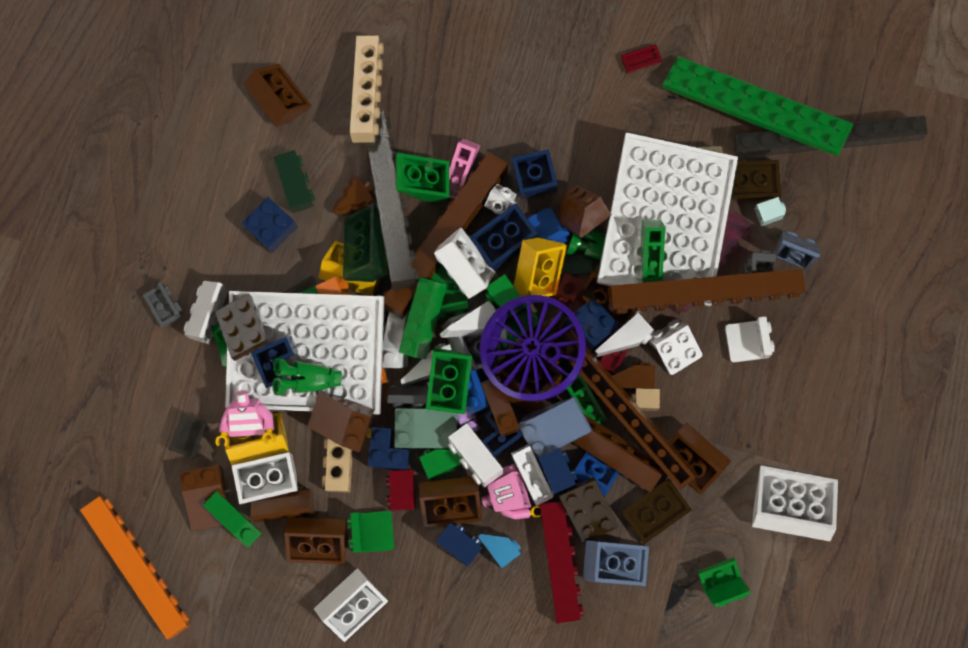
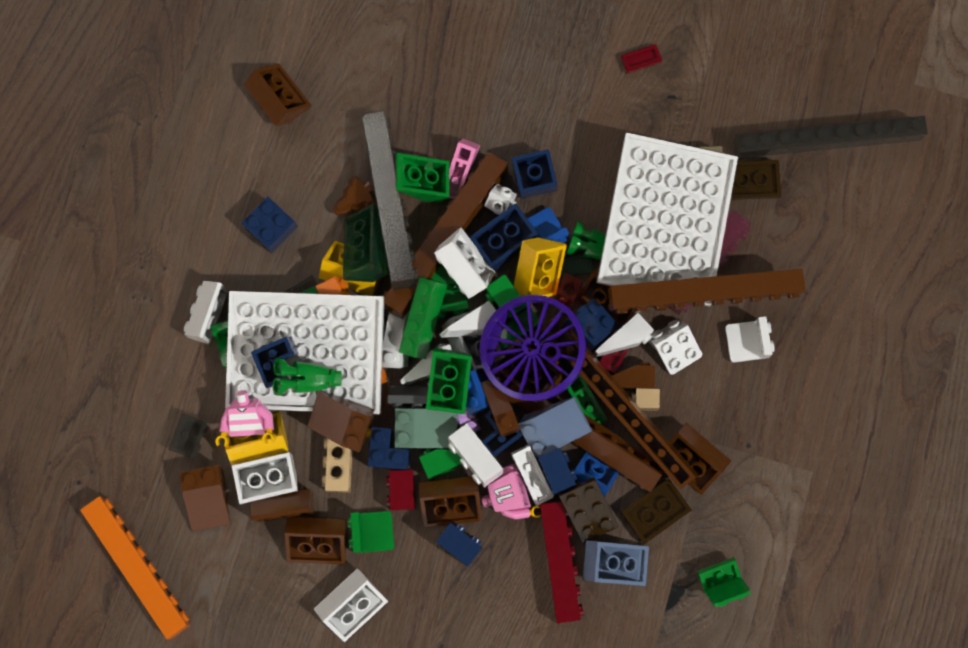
dark grey bracket [143,282,182,329] -> none
green slope [203,491,262,548] -> none
dark brown plate [215,293,269,361] -> none
clear green brick [274,150,316,213] -> none
tan brick [350,36,384,143] -> none
dark azure slope [478,534,521,568] -> none
reddish brown slope [558,185,612,238] -> none
green slope [641,220,666,283] -> none
green plate [662,56,853,157] -> none
dark grey bracket [743,251,776,274] -> none
white slope [752,466,838,541] -> none
light aqua brick [754,197,786,226] -> none
sand blue slope [773,231,820,270] -> none

